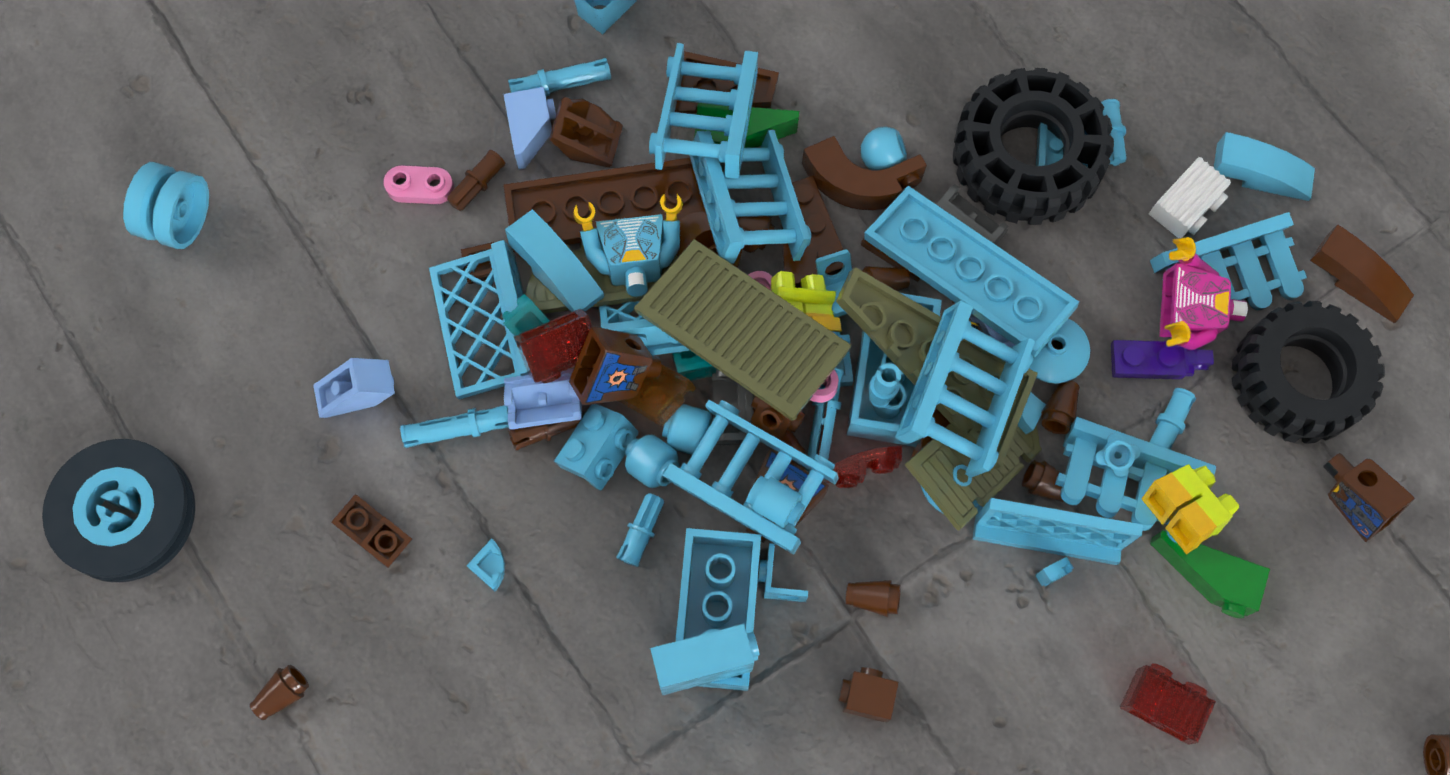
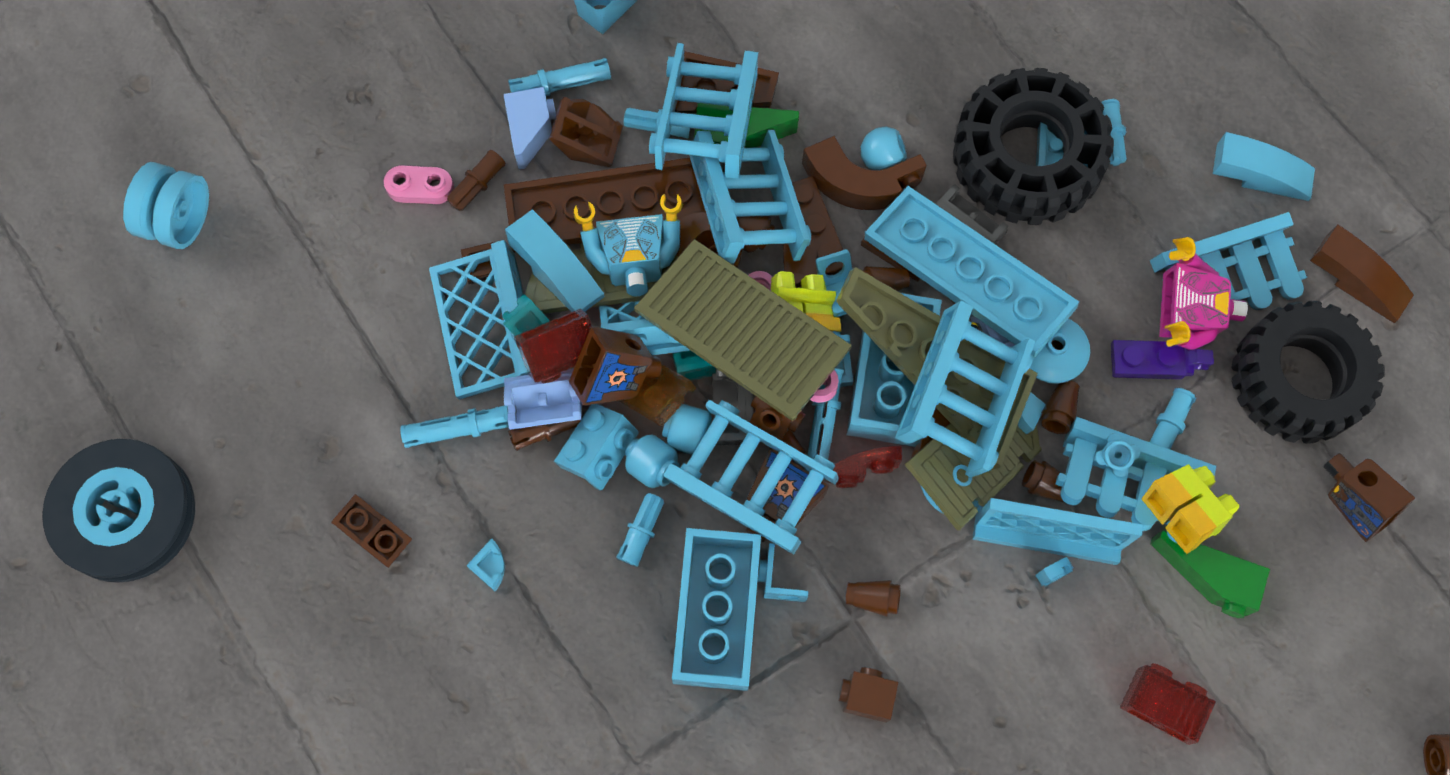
reddish brown cone [250,665,309,720] -> none
light blue slope [313,358,395,418] -> none
medium azure brick [650,624,760,695] -> none
medium azure brick [746,476,805,528] -> none
medium azure pin [869,363,901,408] -> none
white brick [1149,157,1231,238] -> none
none -> medium azure axle [623,108,690,139]

